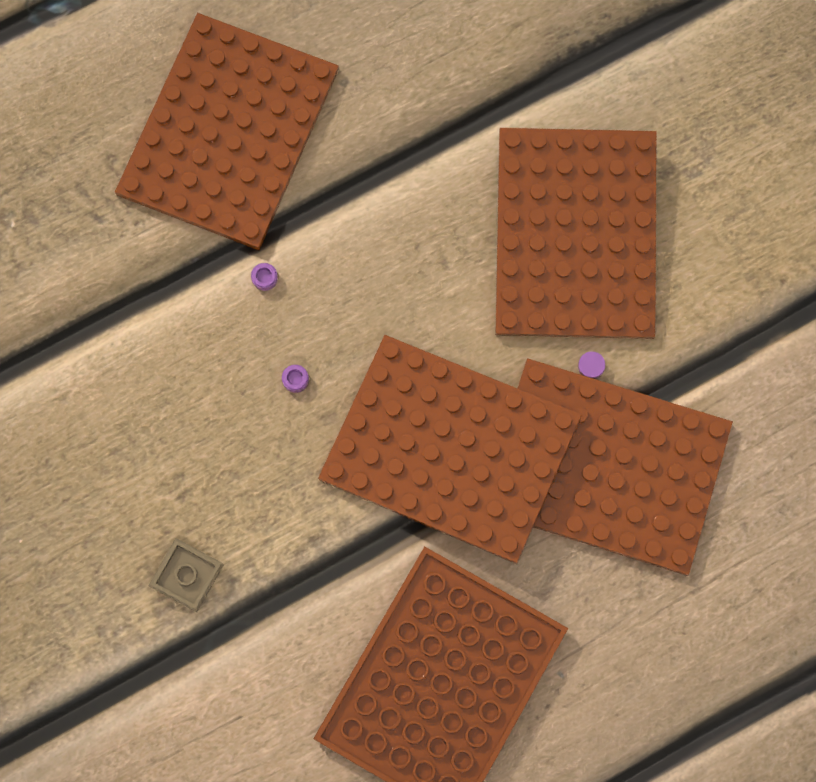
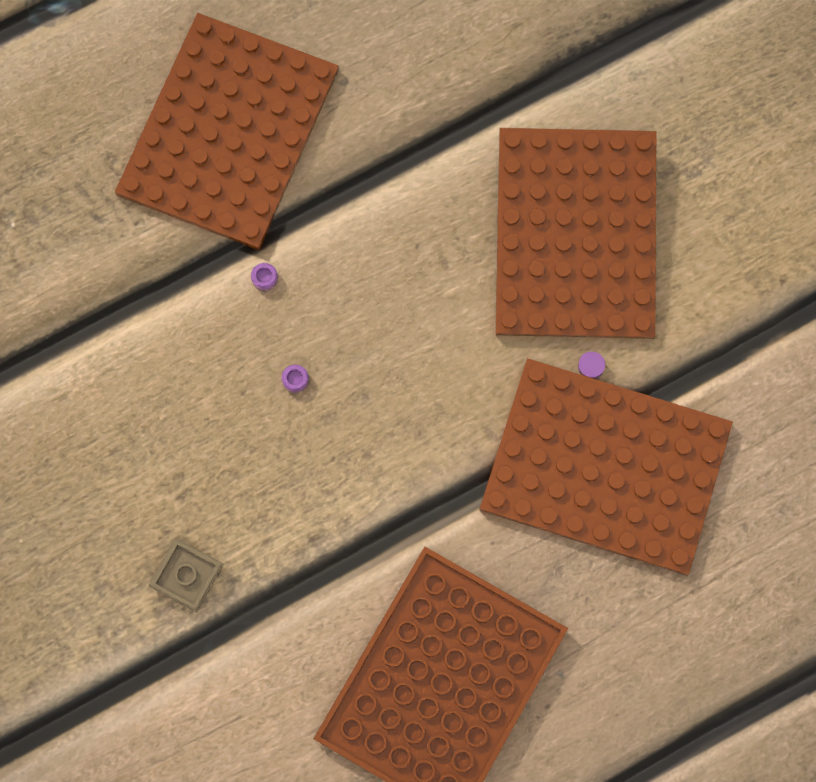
dark orange plate [318,335,582,564] -> none

